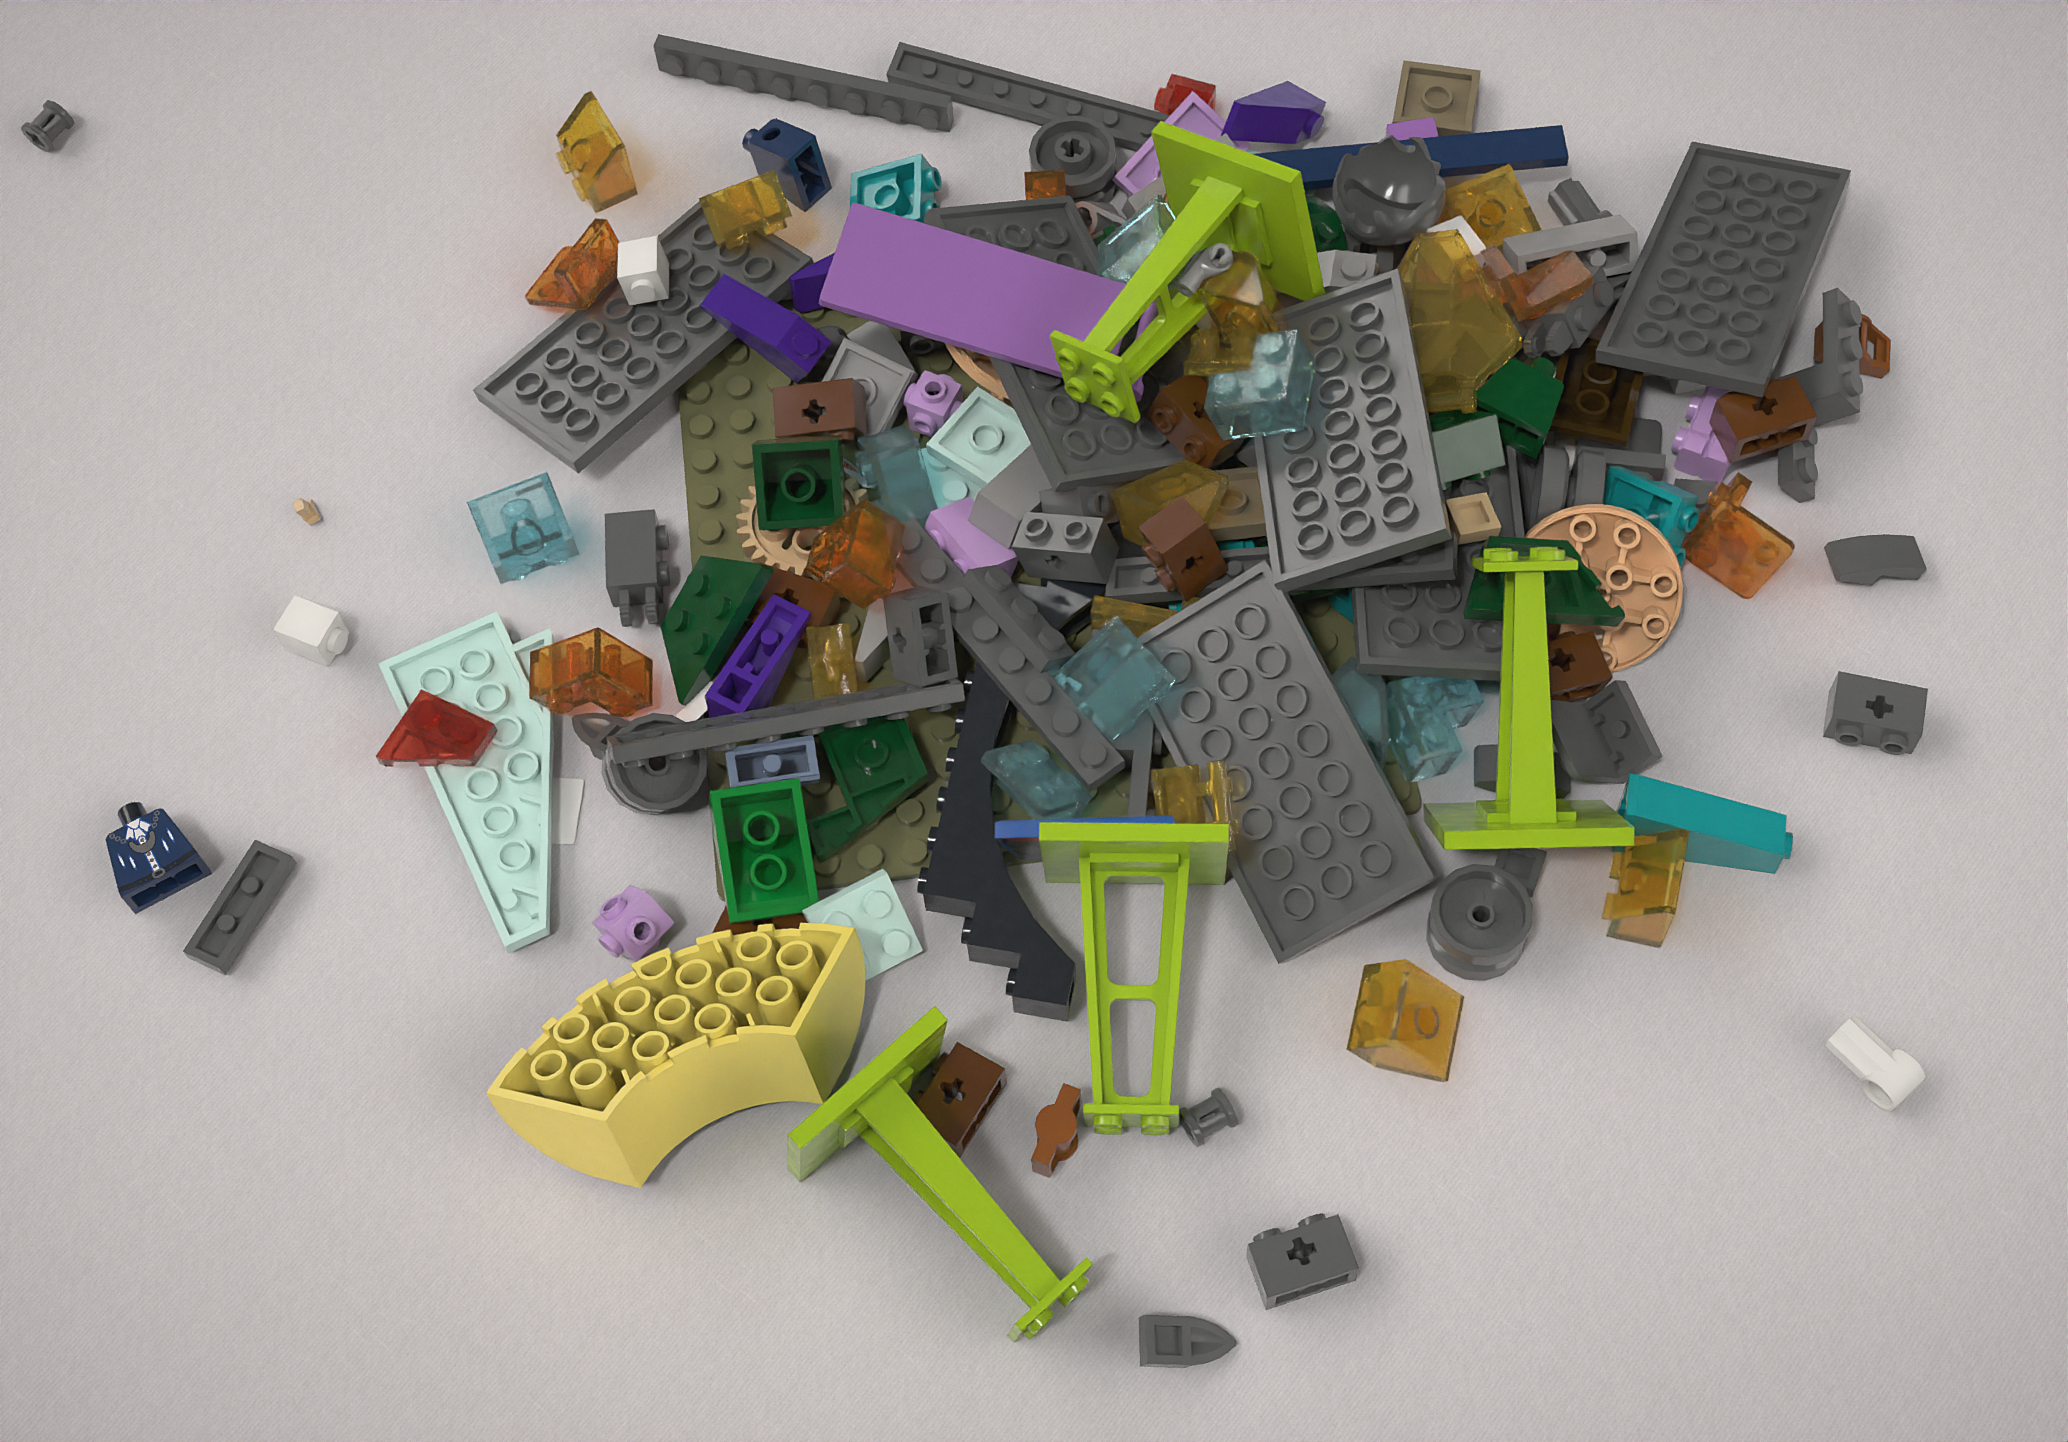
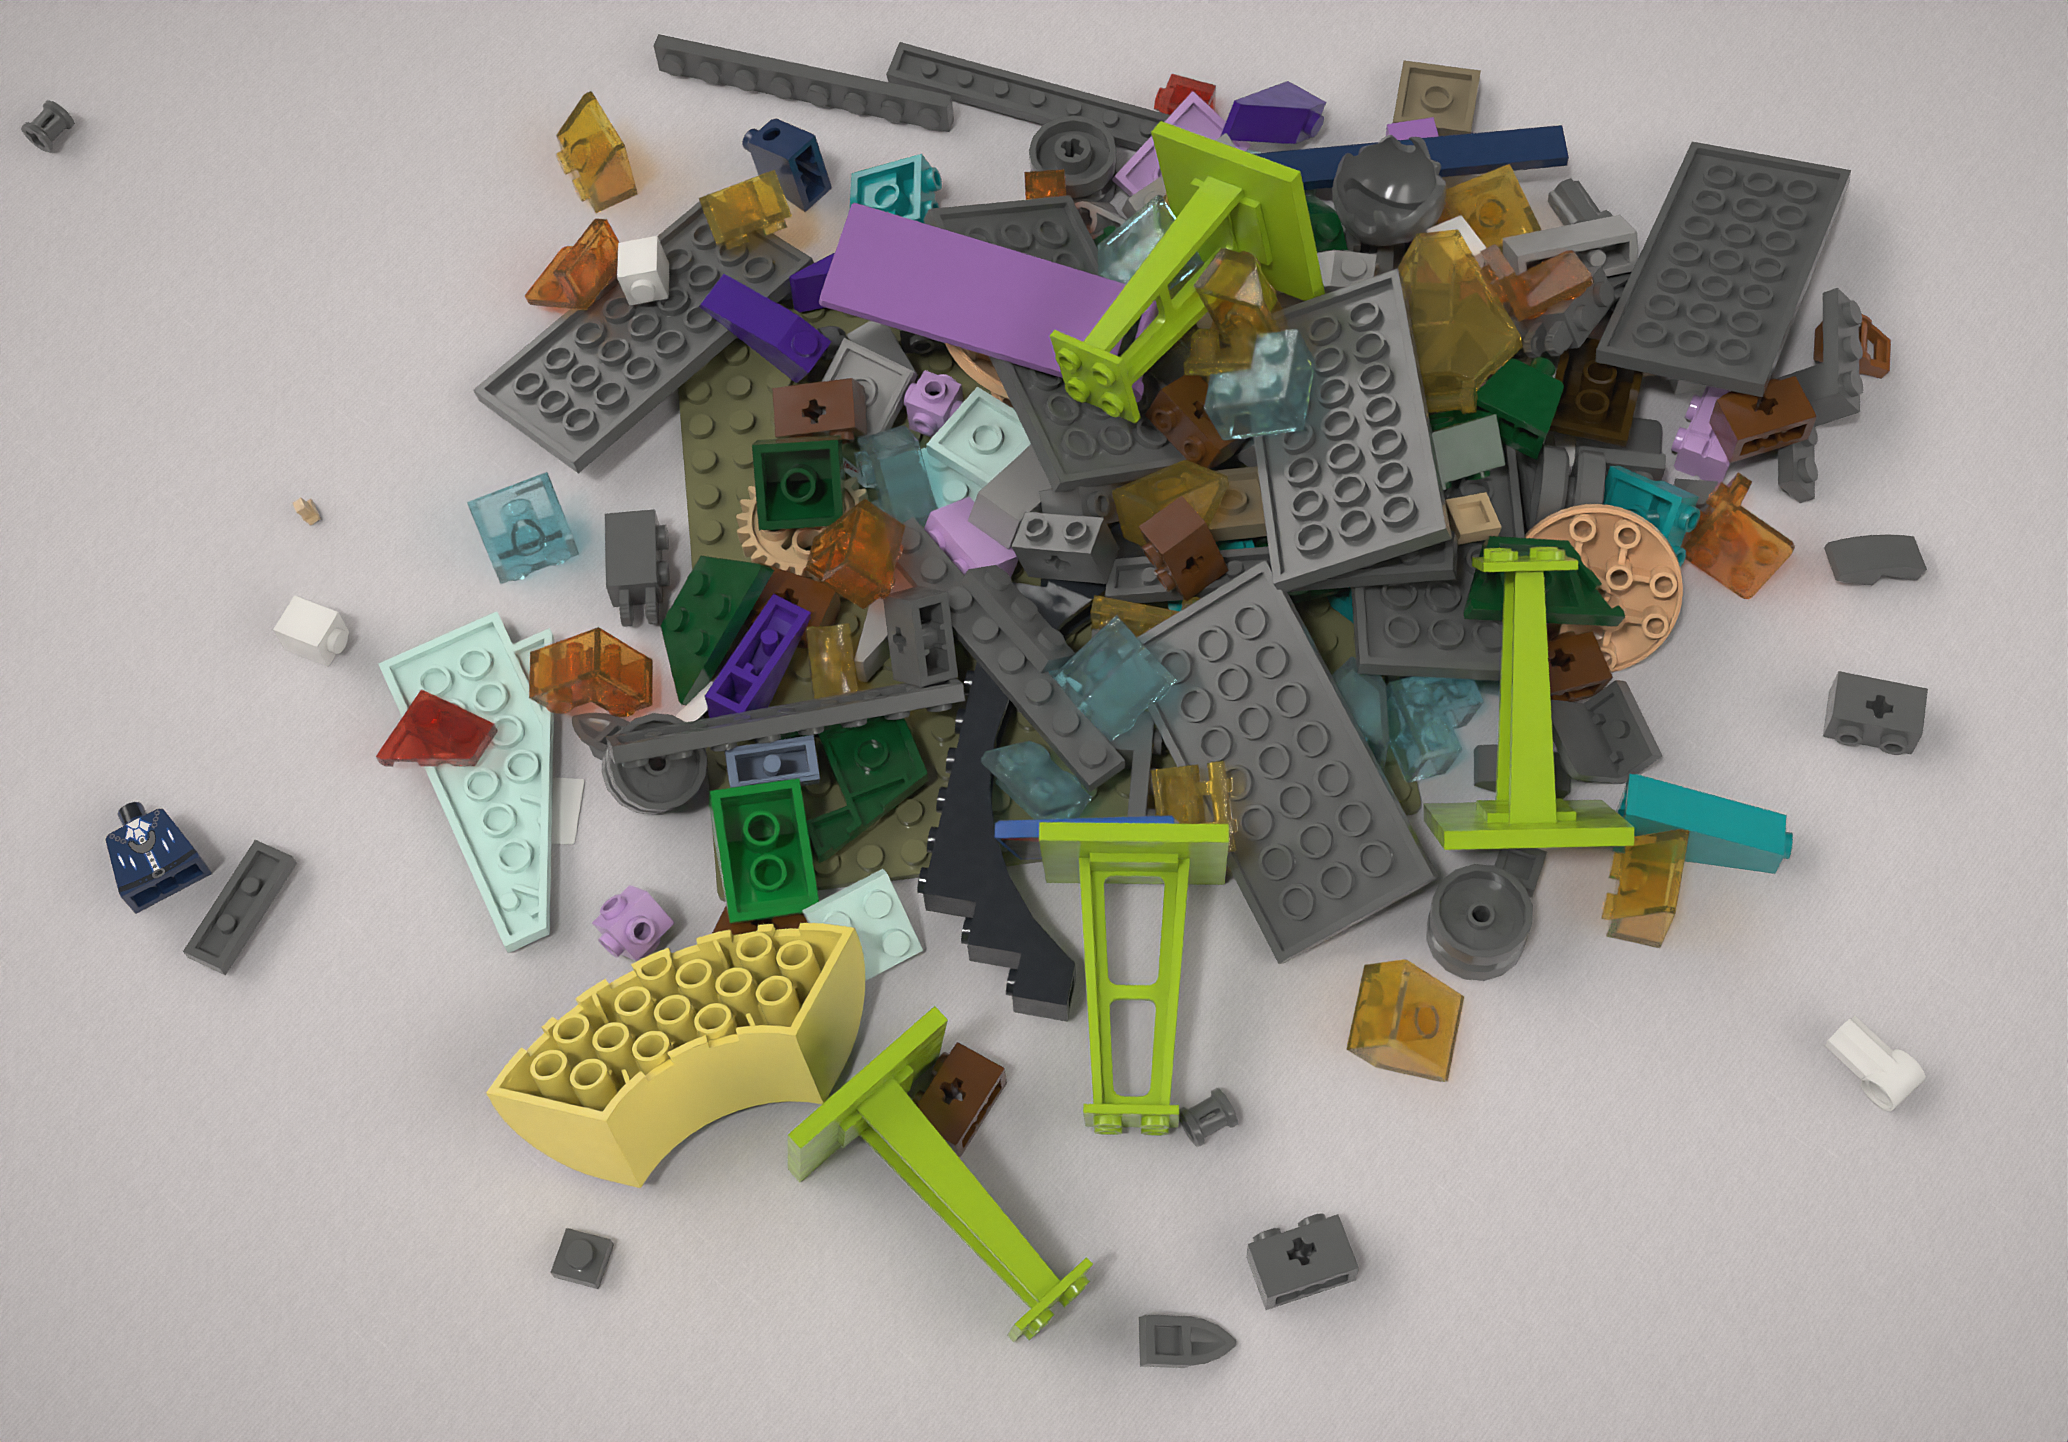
dark orange piece [1031,1083,1082,1178] -> none
light grey arm [1175,243,1233,297] -> none
none -> dark grey plate [550,1228,614,1289]

